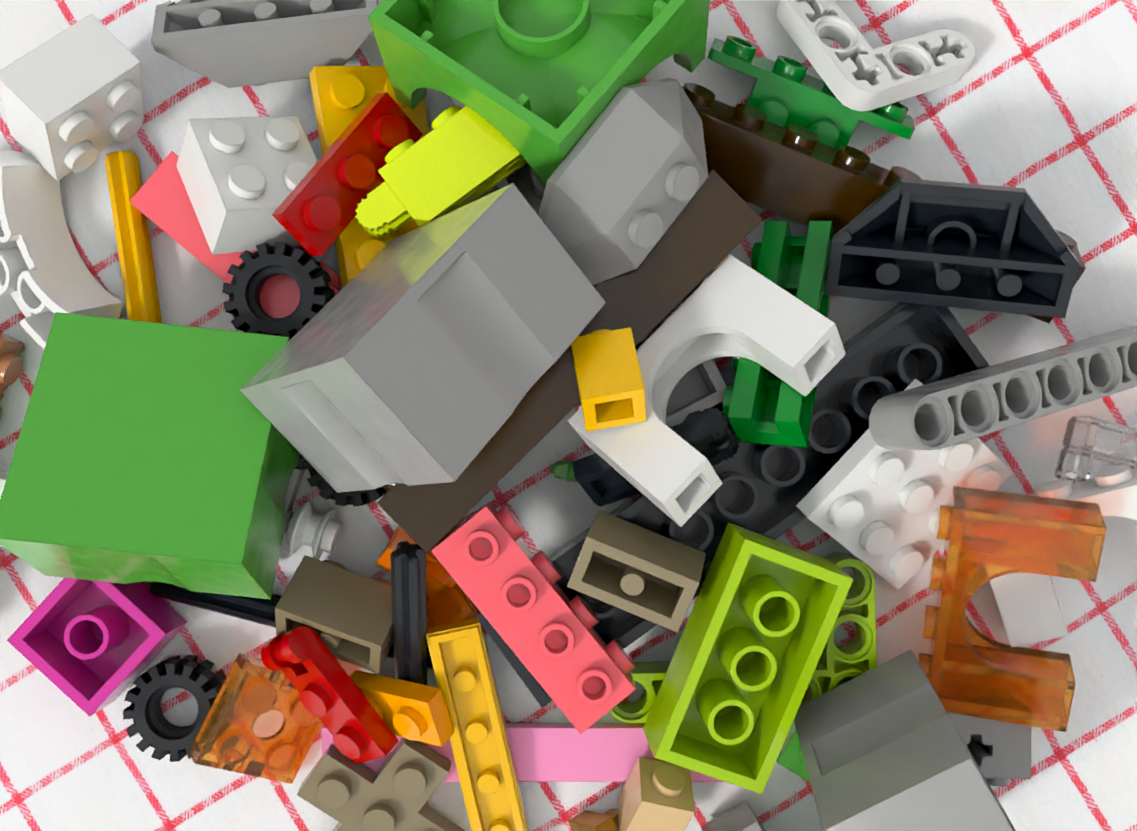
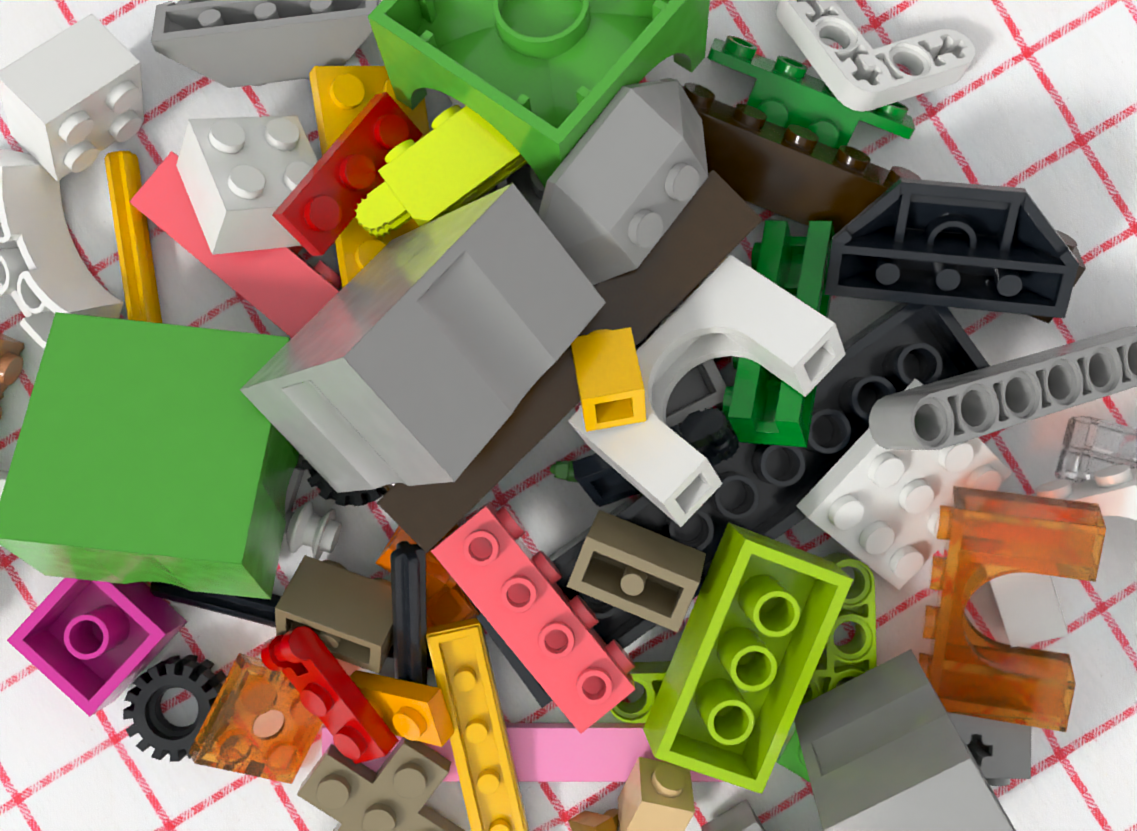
black tyre [222,242,335,339] -> none

